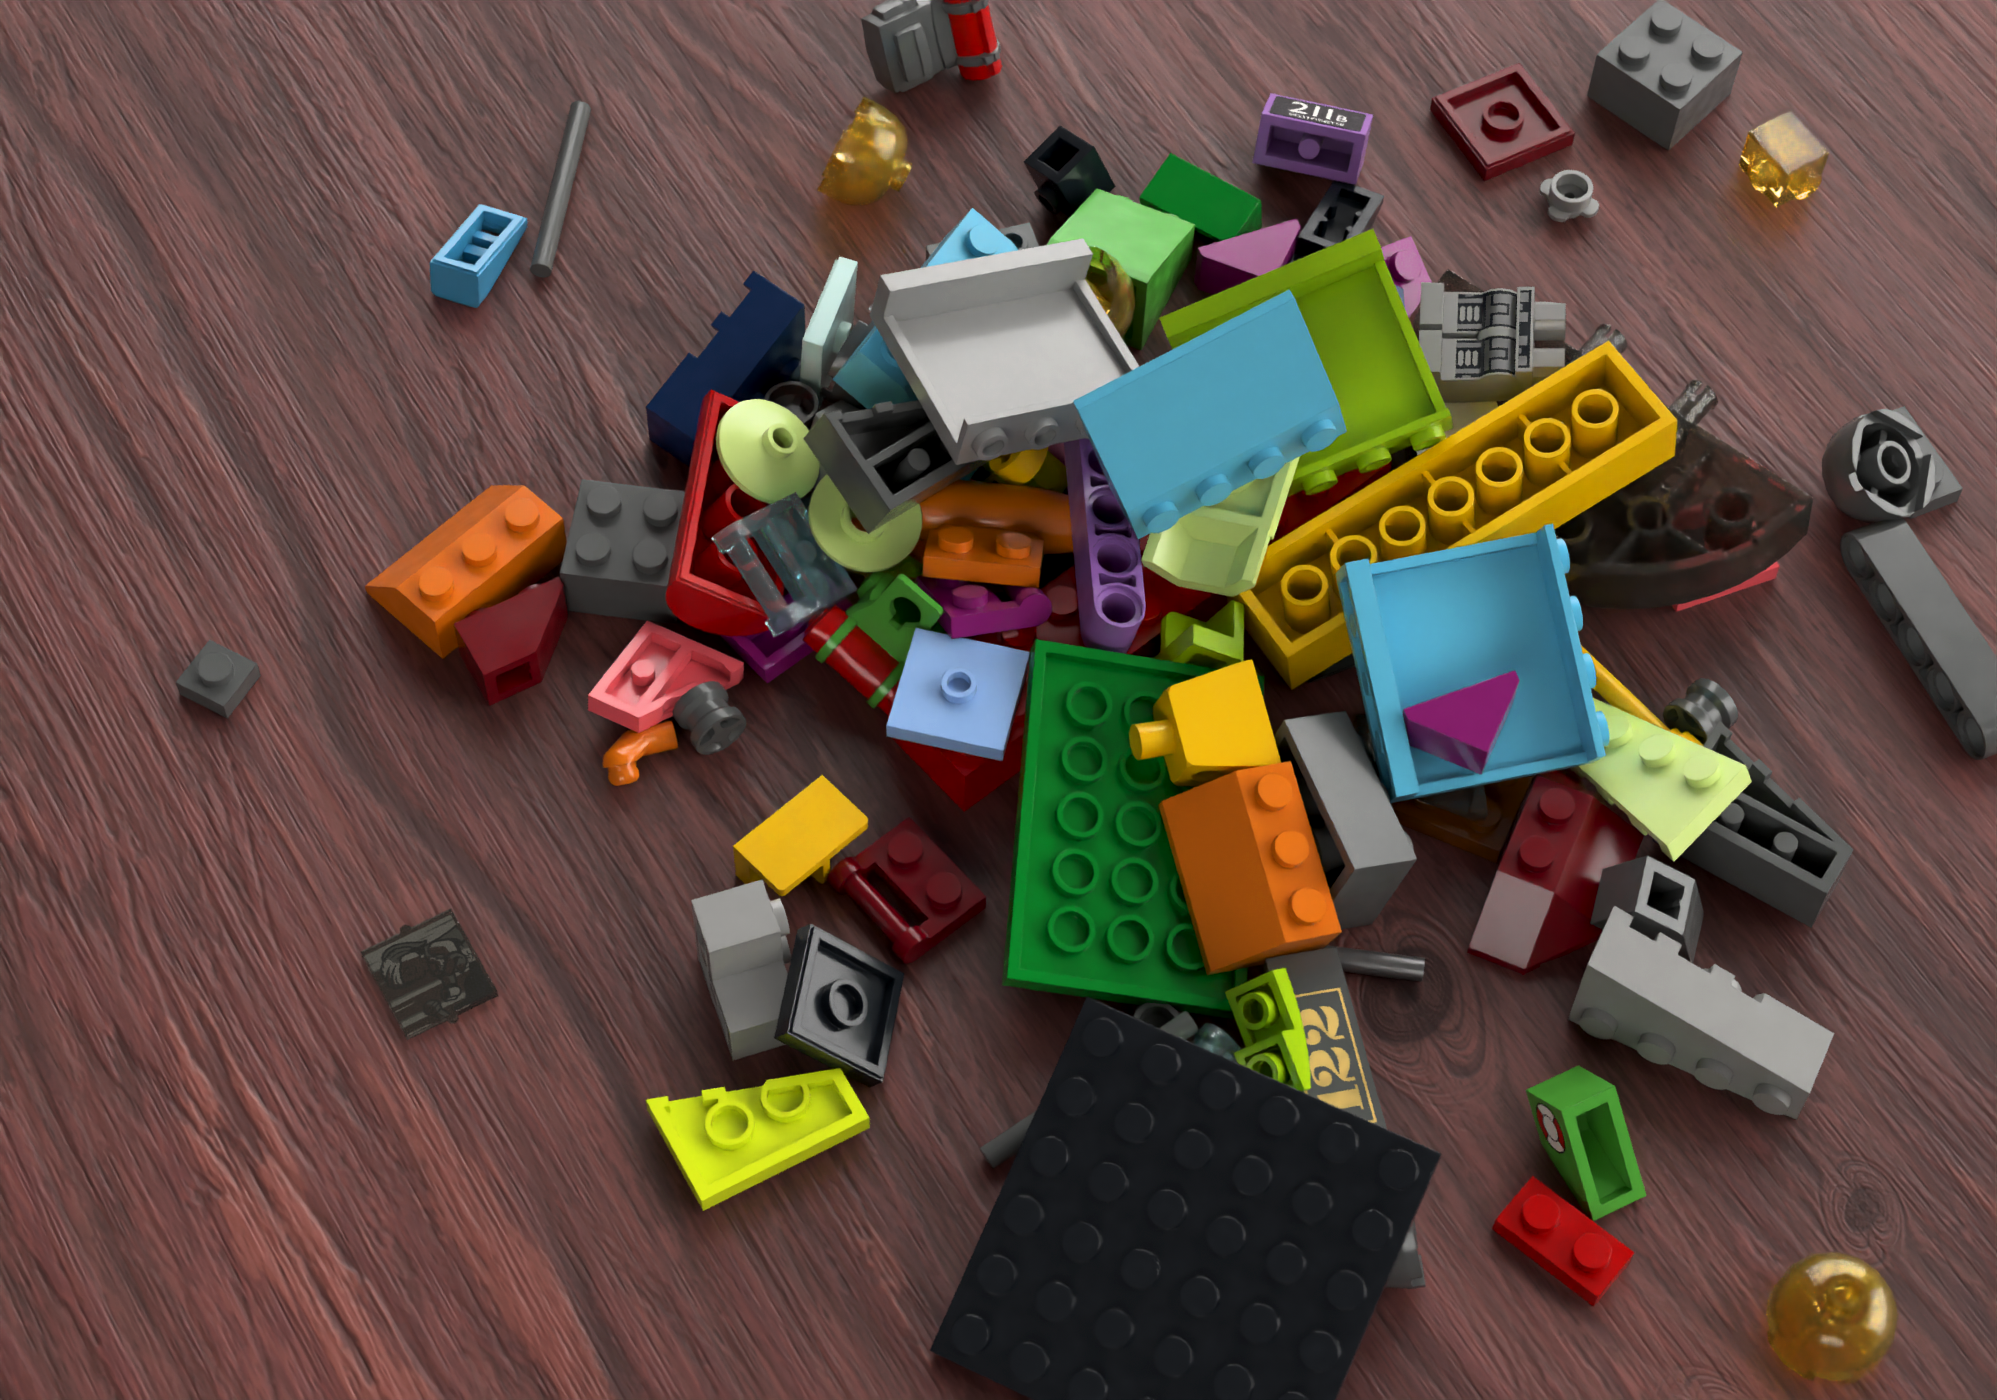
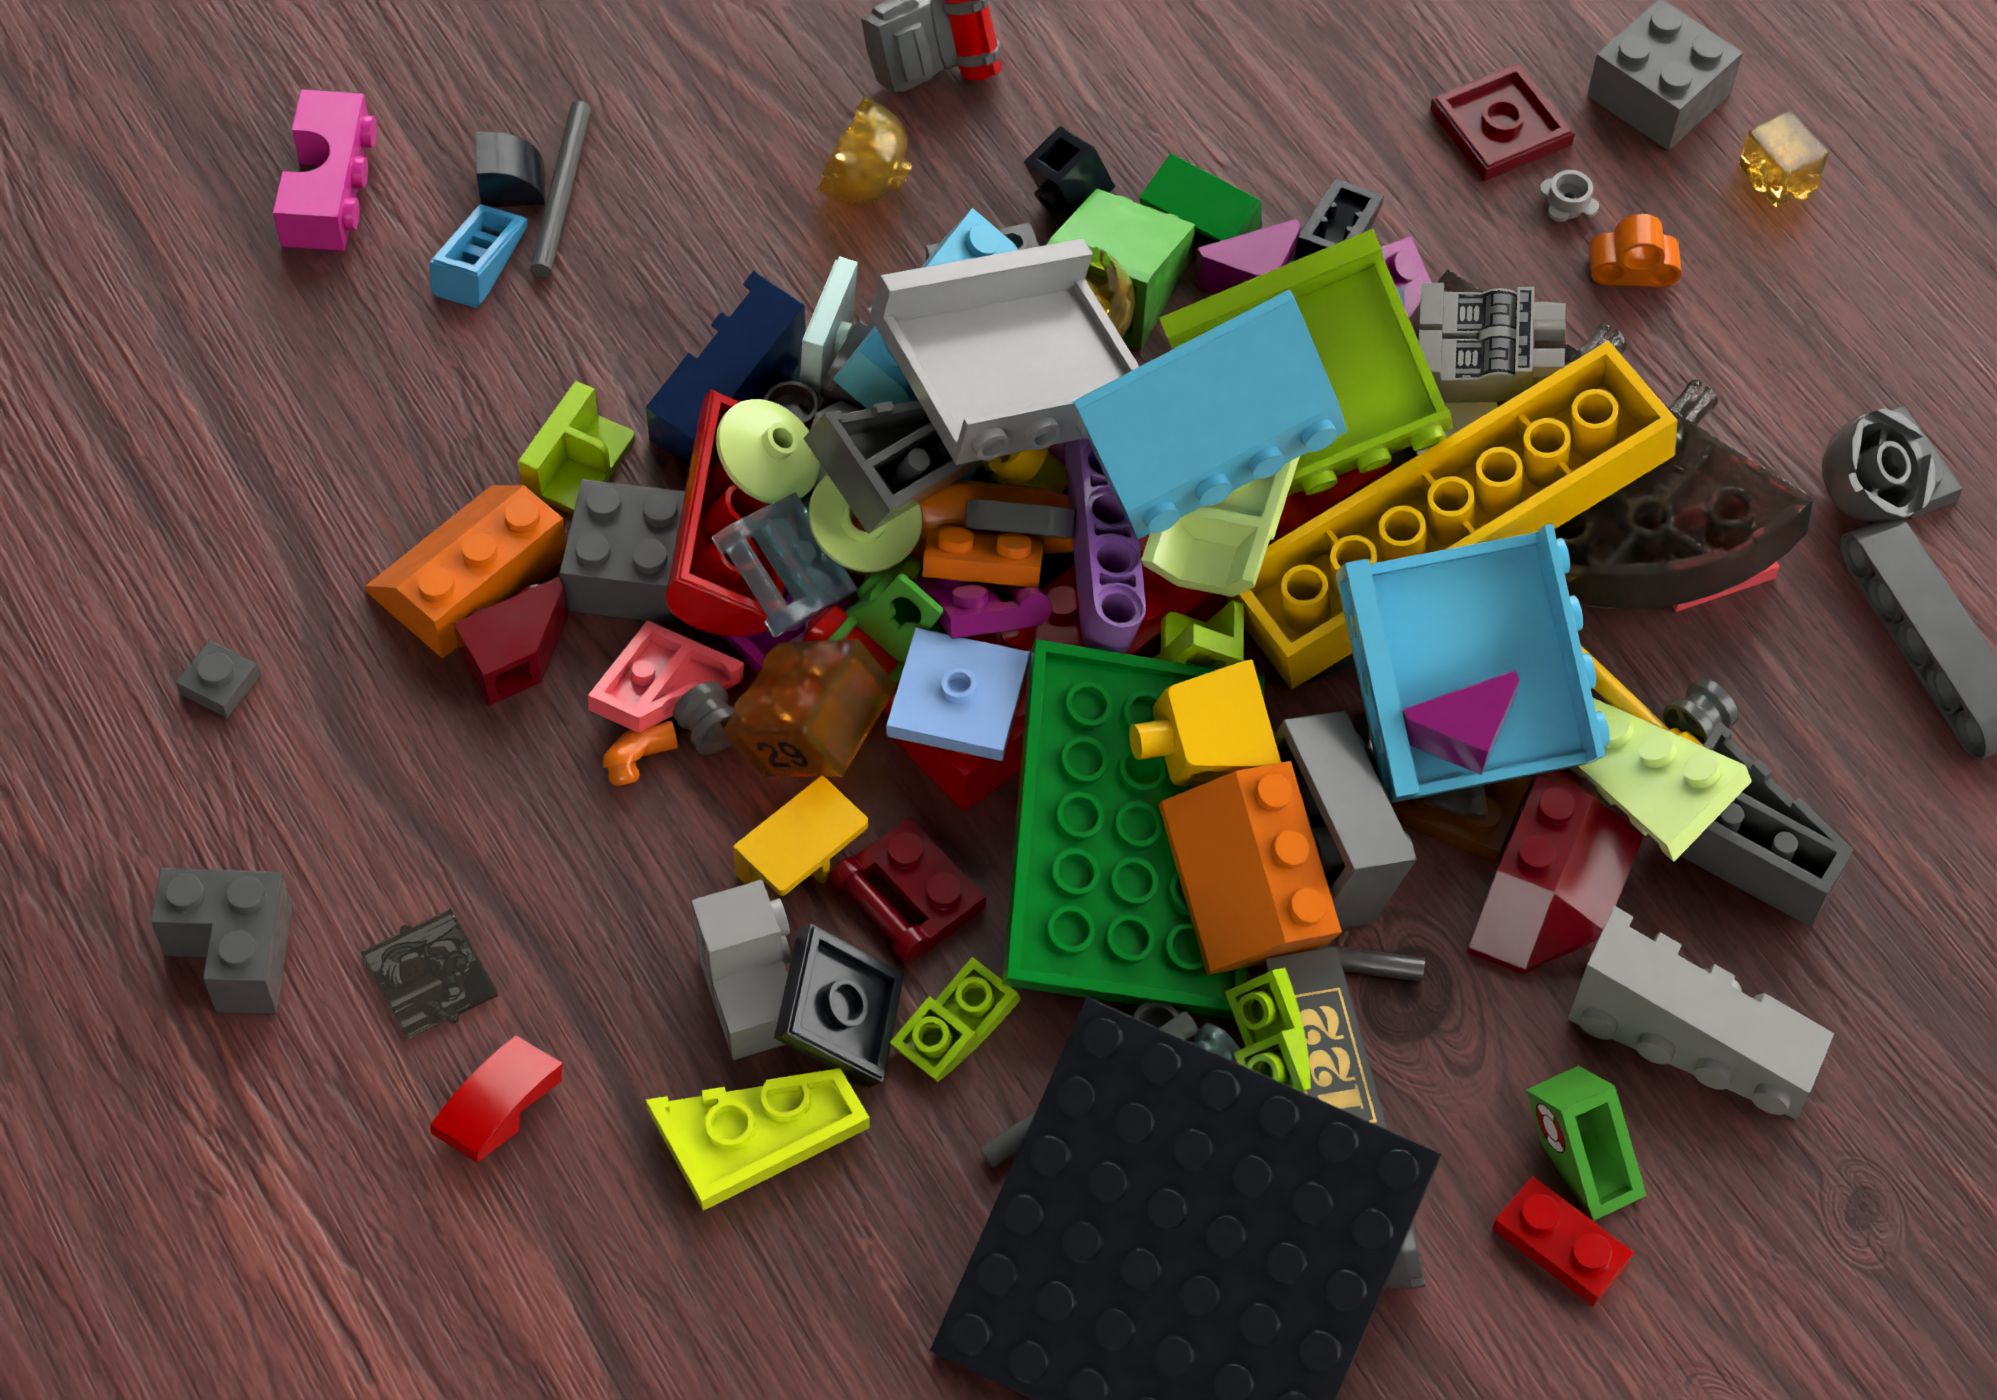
medium lavender brick [1252,93,1373,185] -> none
dark grey slope [1590,856,1704,963] -> none
clear yellow cylinder [1766,1251,1899,1384] -> none
none -> dark grey brick [151,868,293,1014]
none -> dark pink arch [273,89,377,251]
none -> red slope [430,1036,563,1163]
none -> black brick [475,132,545,207]
none -> lime panel [518,380,635,515]
none -> clear orange brick [722,639,897,777]
none -> lime slope [890,957,1021,1083]
none -> dark grey beam [964,499,1076,539]
none -> orange piece [1589,214,1682,287]

